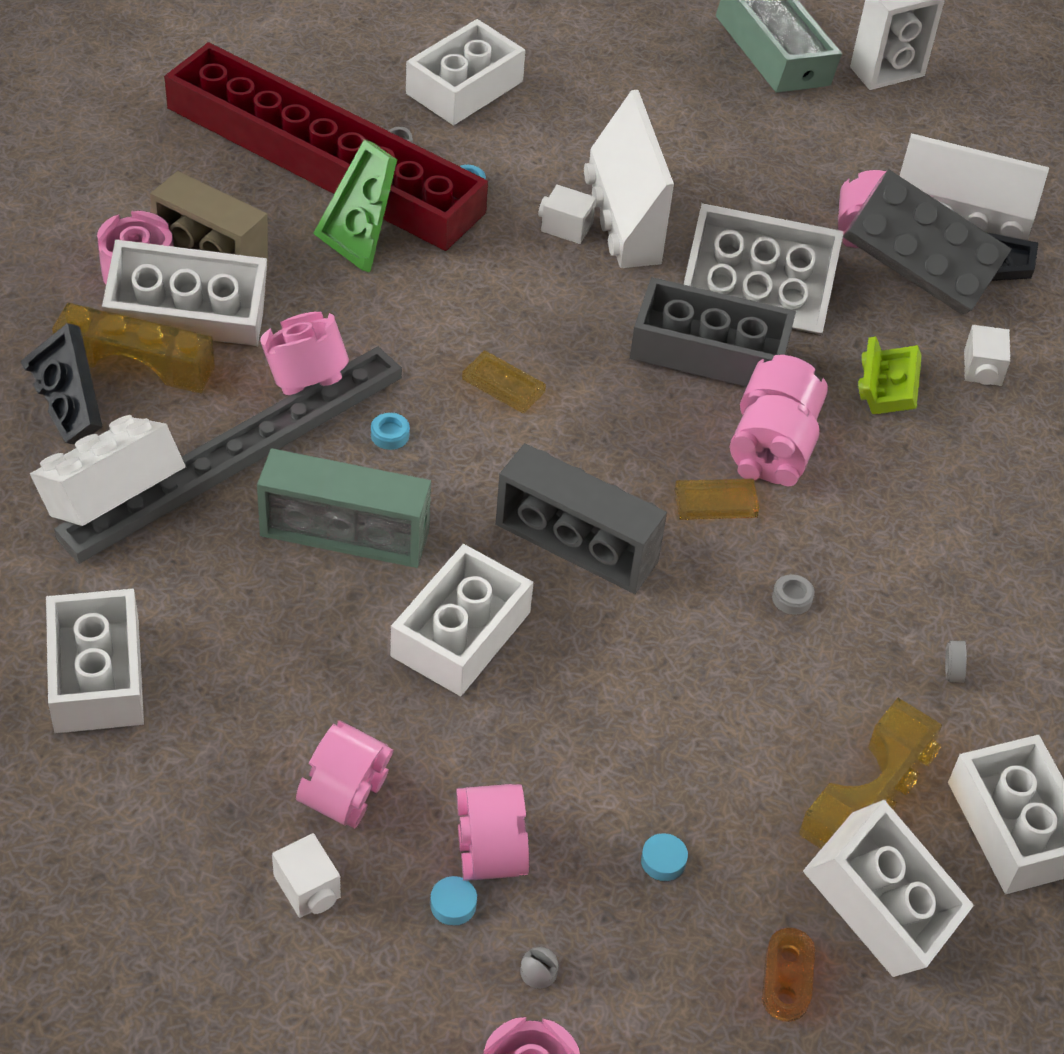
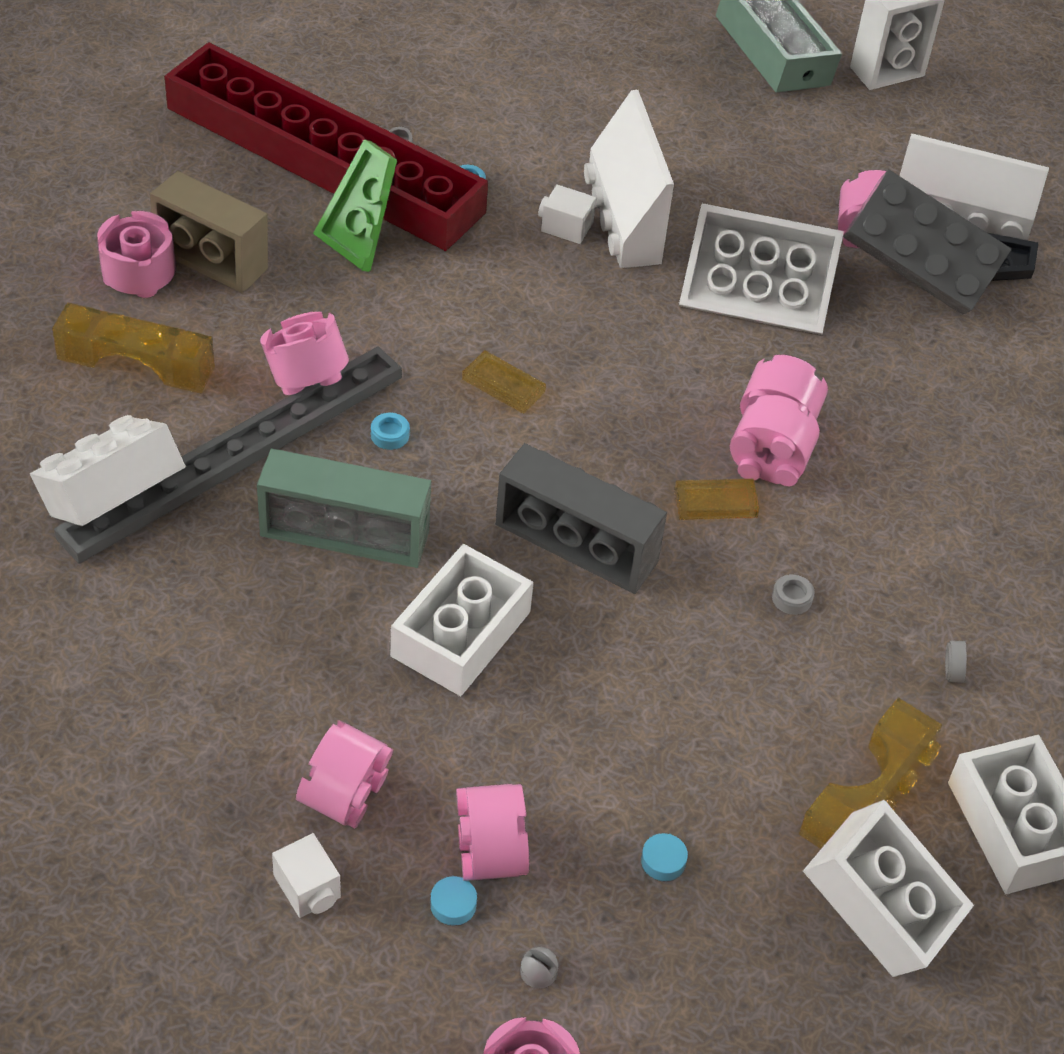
black wing [20,323,103,445] -> none
white brick [46,589,144,734] -> none
white slope [102,239,267,346] -> none
white brick [406,19,525,126] -> none
dark grey brick [630,277,796,387] -> none
clear orange plate [762,928,815,1022] -> none
lime bracket [858,336,922,414] -> none
white brick [964,325,1010,386] -> none

